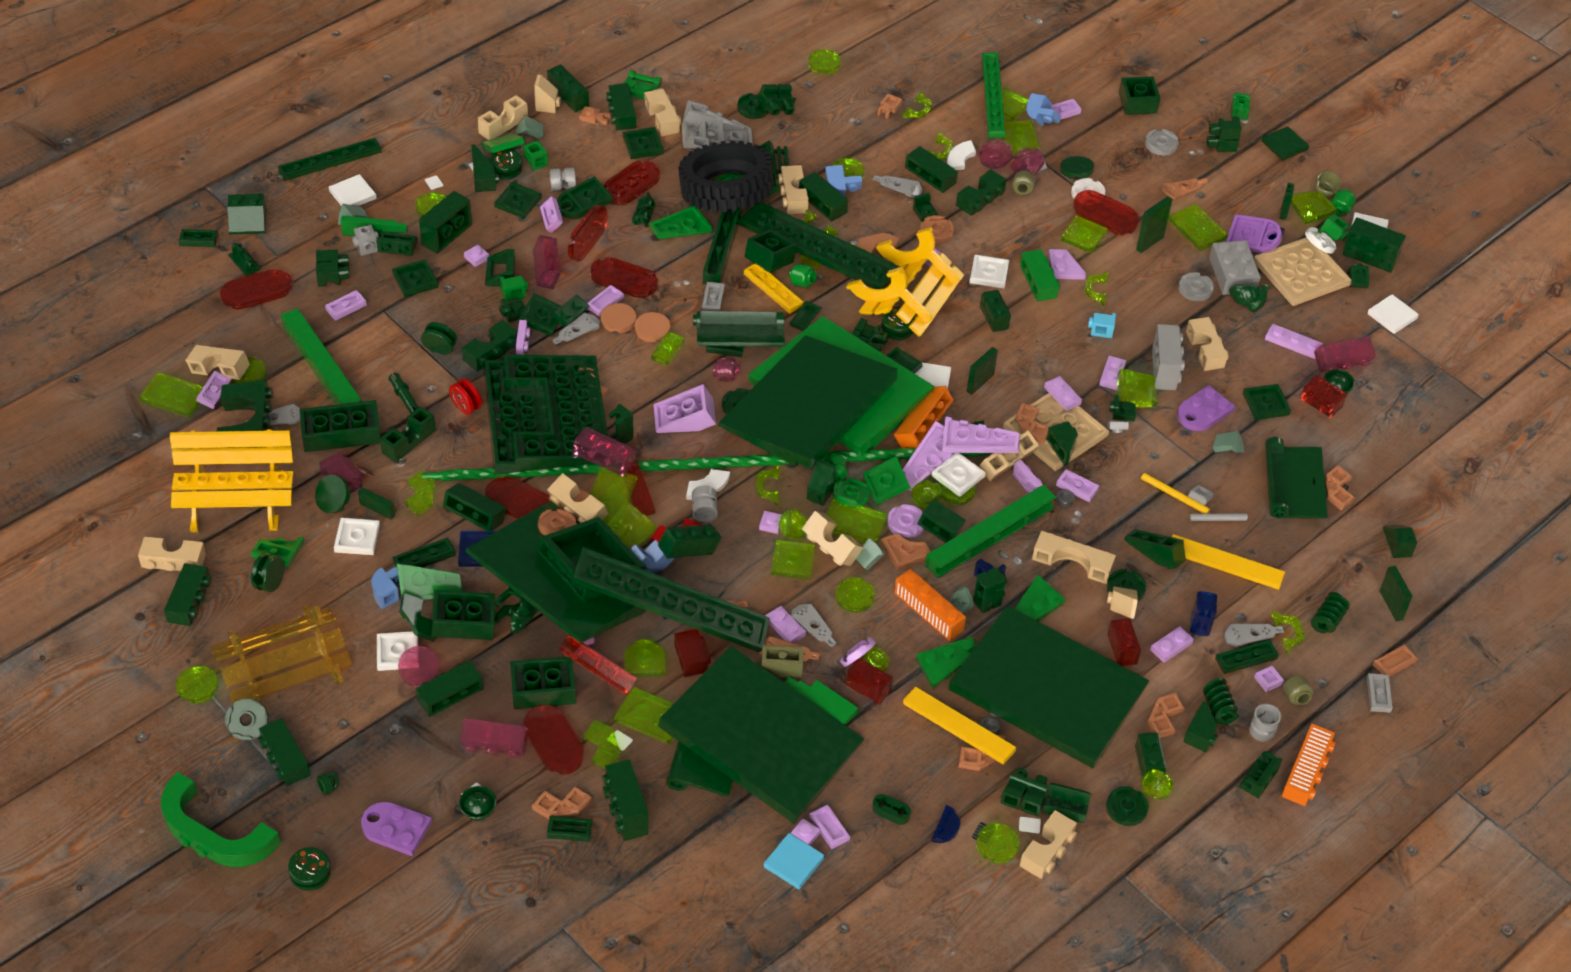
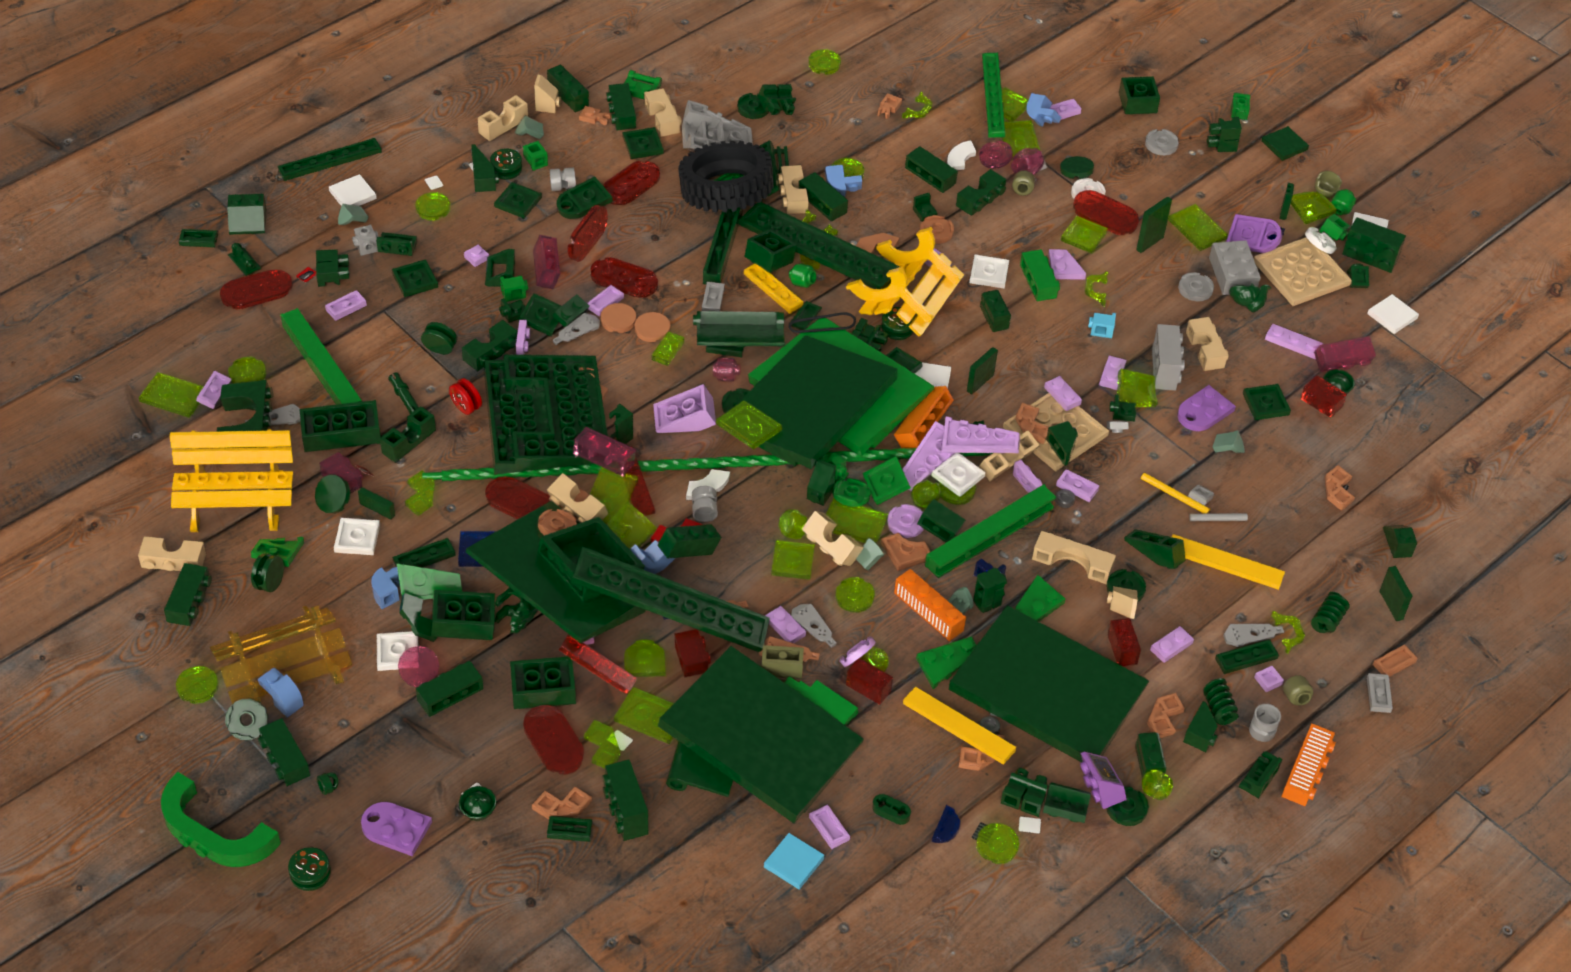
tan arch [186,345,250,380] -> none
green piece [340,216,408,237] -> none
dark green brick [419,191,472,254] -> none
dark green brick [442,483,506,532] -> none
clear pink brick [460,718,529,758] -> none
green tile [481,133,524,153] -> none
lavender plate [540,196,563,233] -> none
dark green hinge [632,192,656,228] -> none
green wing [650,206,713,239] -> none
clear neon green helmet [756,466,780,505] -> none
lavender plate [759,511,783,534] -> none
lavender plate [791,819,820,846] -> none
light grey piece [872,175,923,198] -> none
clear neon green helmet [929,132,953,159] -> none
tan arch [1020,810,1077,879] -> none
nougat piece [1162,178,1208,200] -> none
clear blue brick [1190,591,1217,636] -> none
dark green door [1265,437,1328,519] -> none
none -> medium blue brick [258,667,304,718]
none -> sticker [296,267,316,283]
none -> clear neon green tile [716,401,782,450]
none -> black piece [789,312,856,333]
none -> medium lavender slope [1080,752,1127,809]

